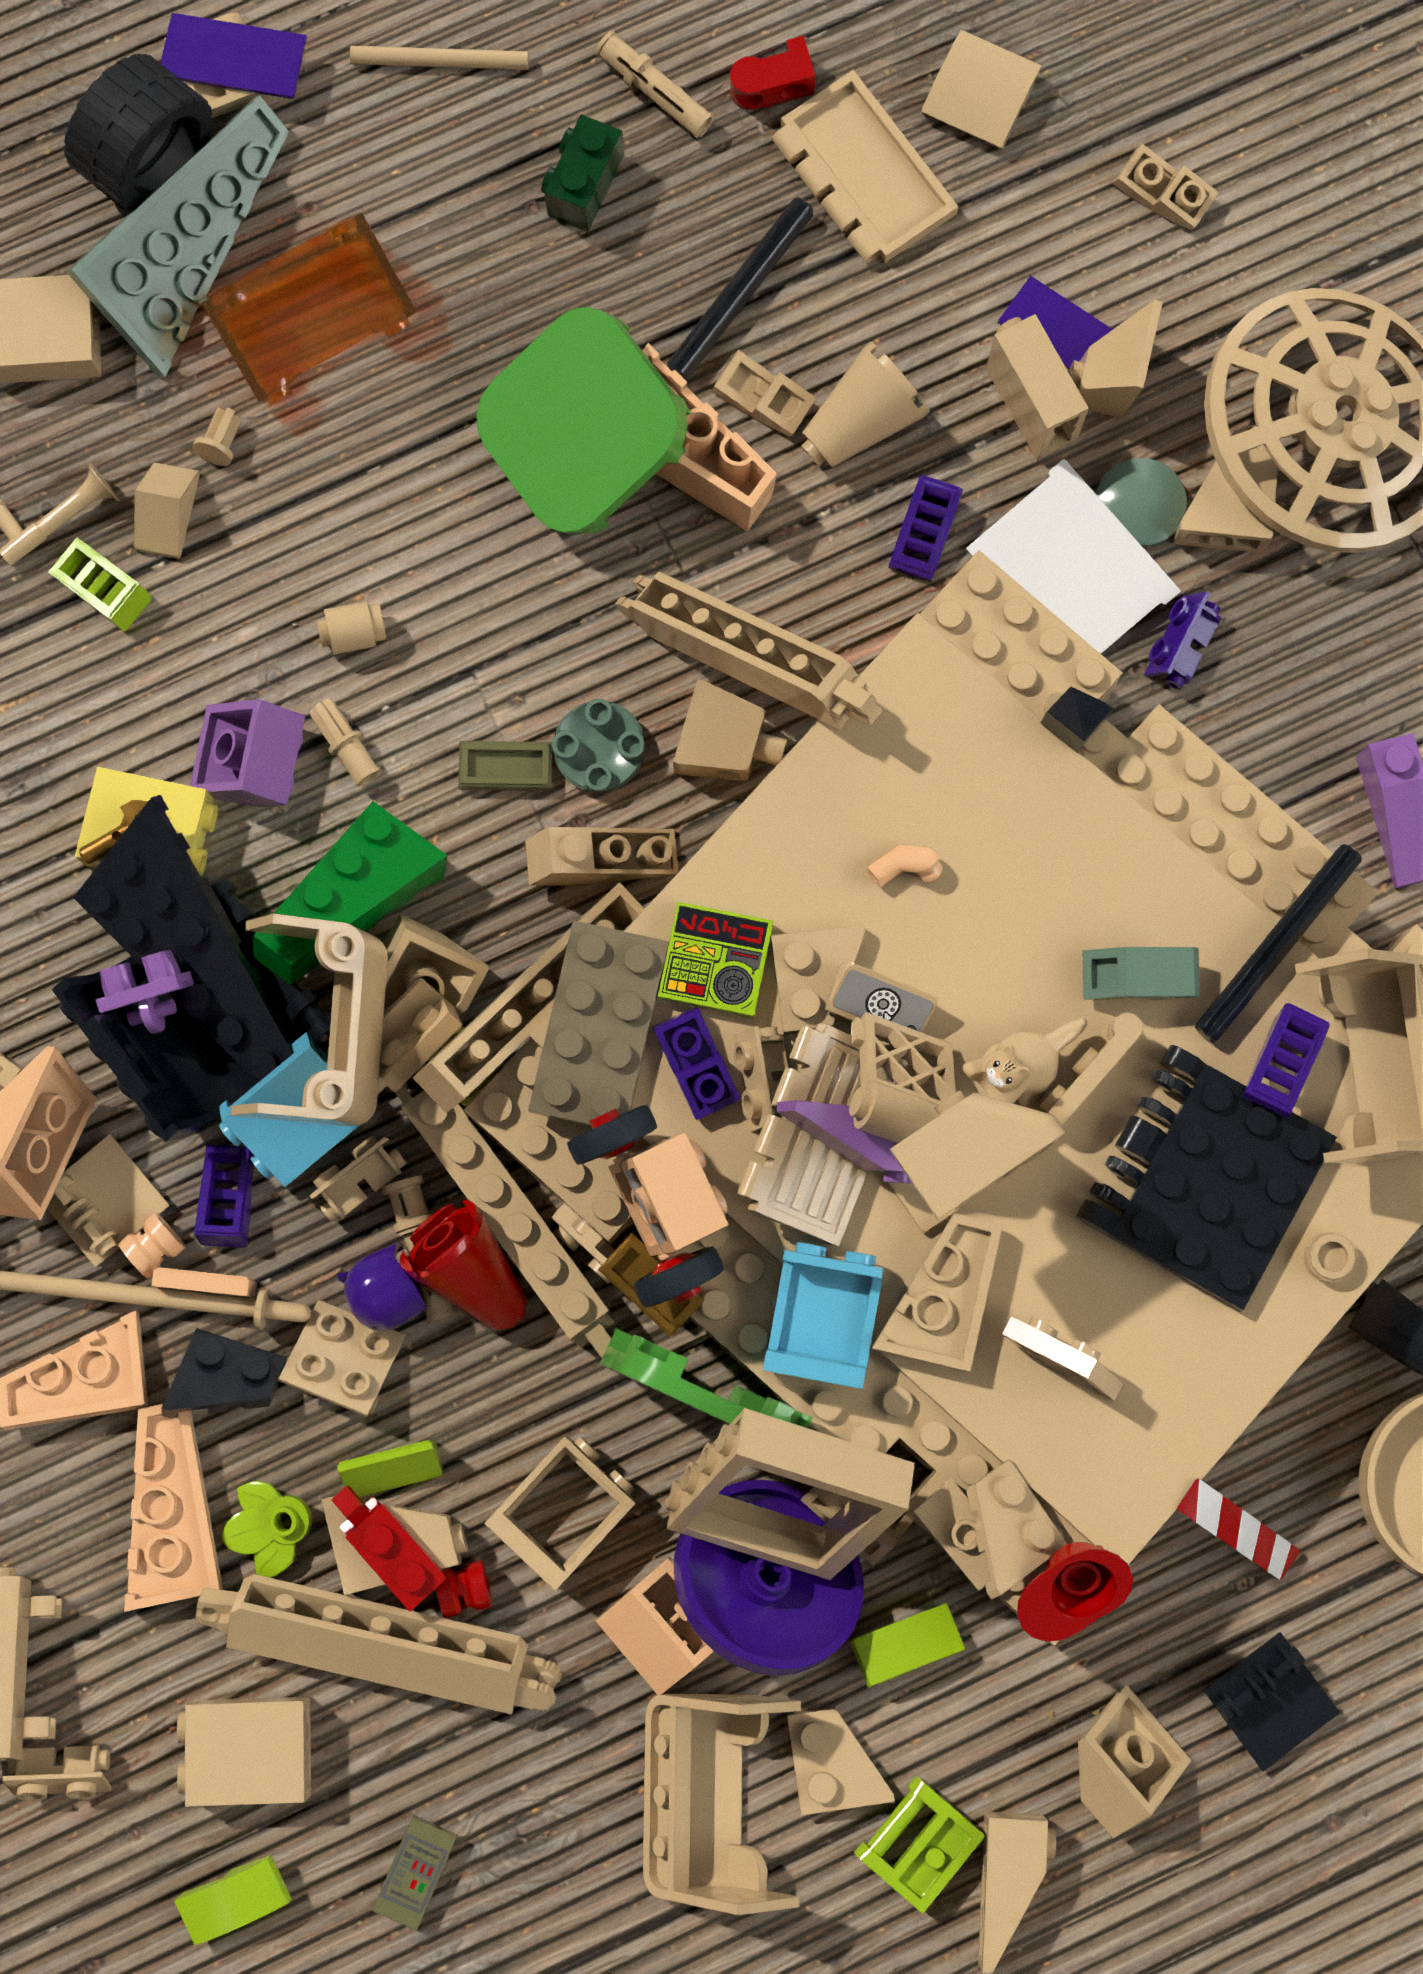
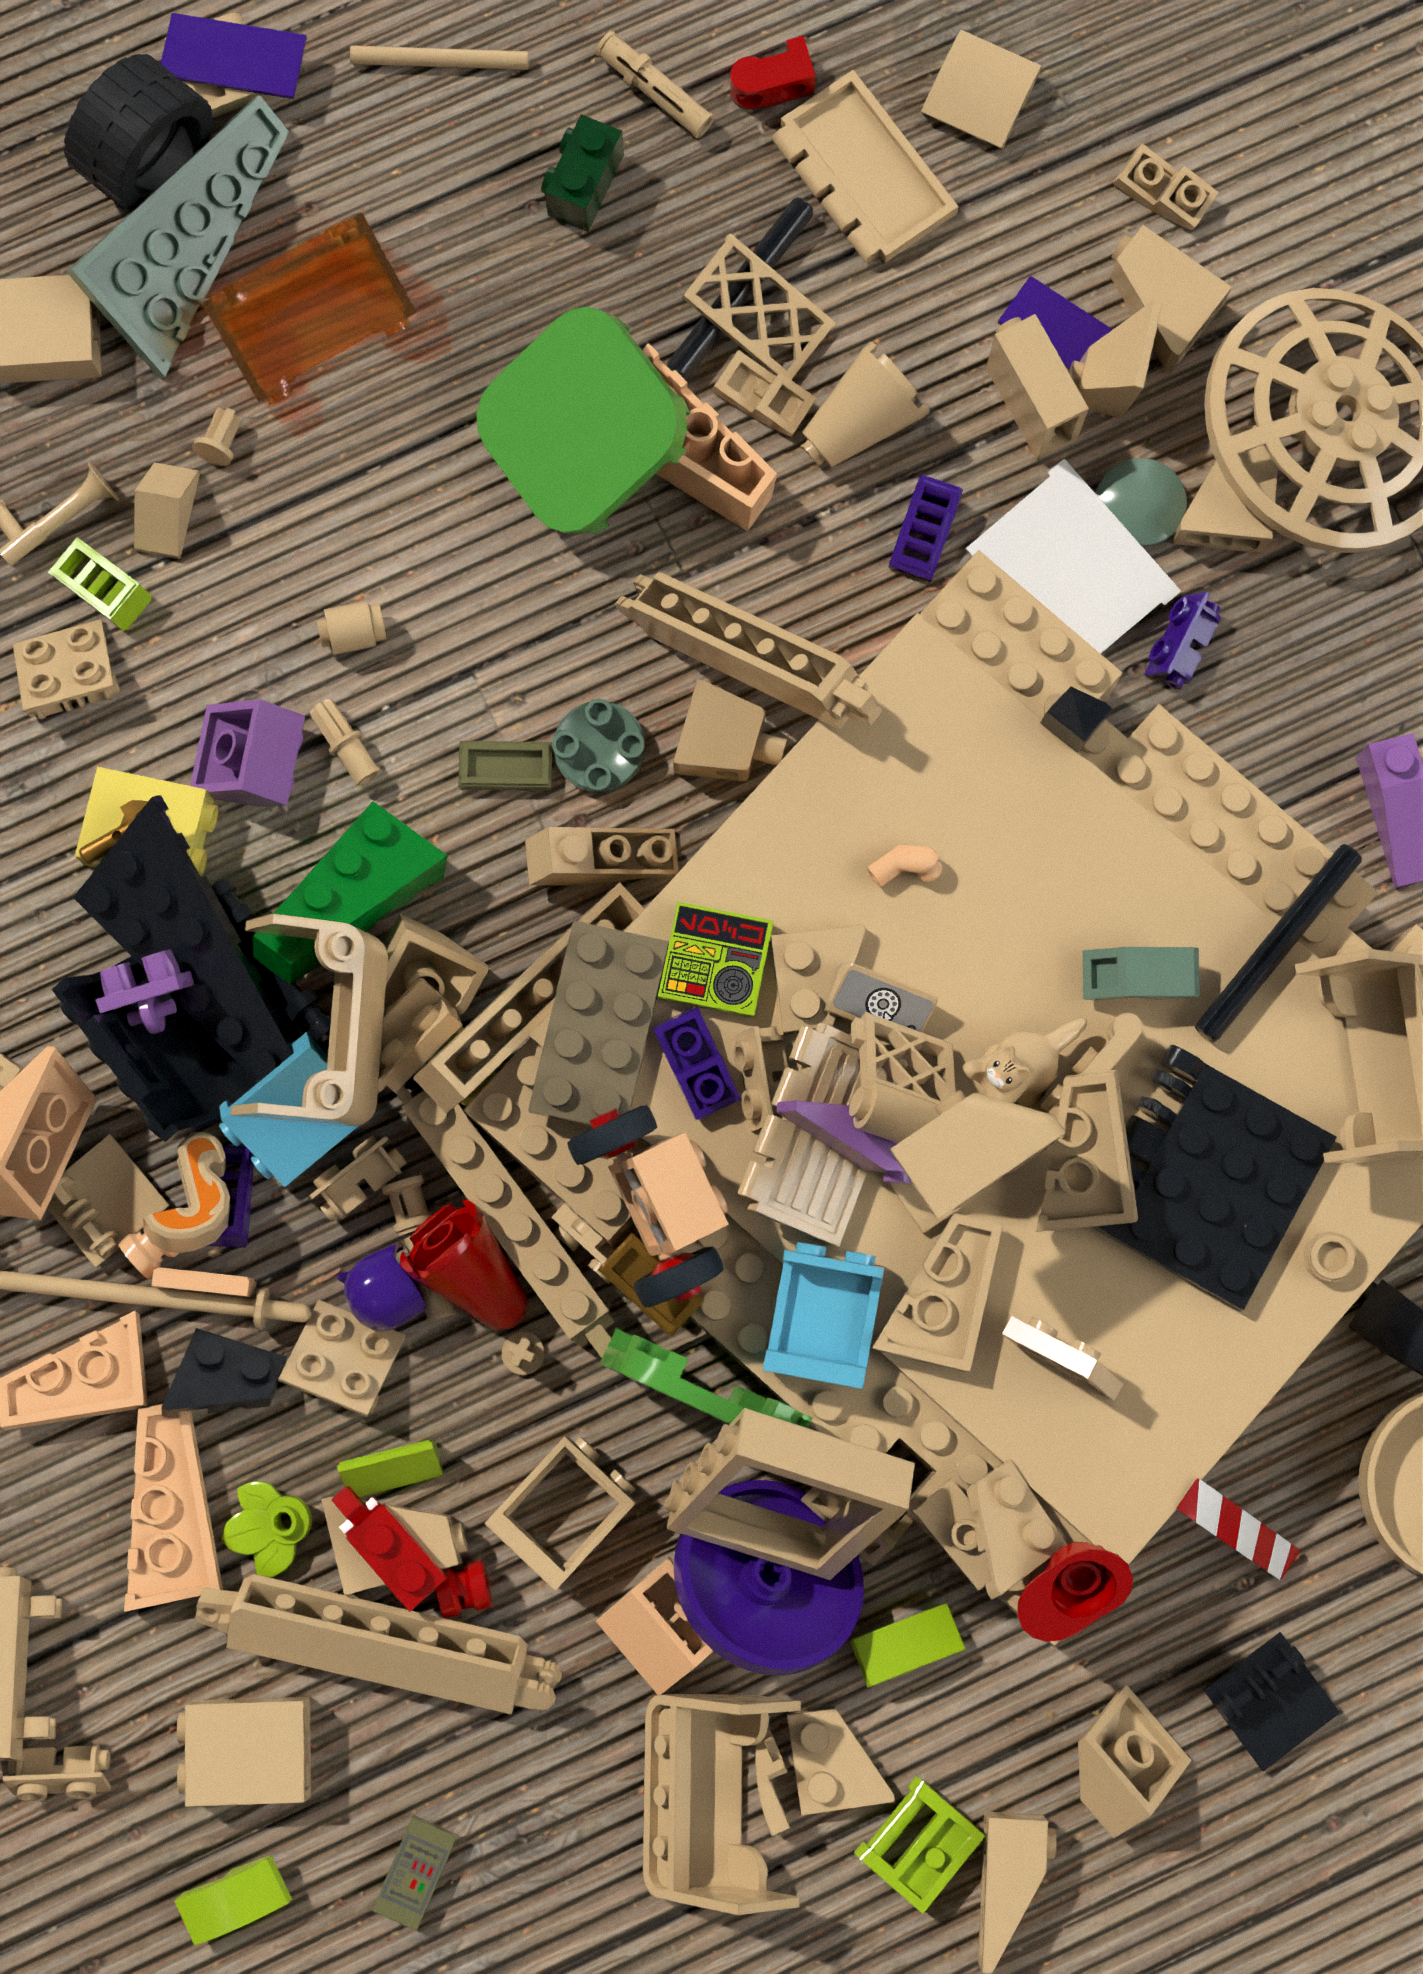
dark purple slope [1242,1003,1330,1118] -> none
none -> tan hinge [13,619,120,719]
none -> tan animal [143,1132,230,1253]
none -> tan piece [502,1332,545,1375]
none -> tan window [682,234,836,380]
none -> tan slope [755,1728,790,1836]
none -> tan wing [1036,1070,1138,1232]
none -> tan slope [1110,225,1232,373]

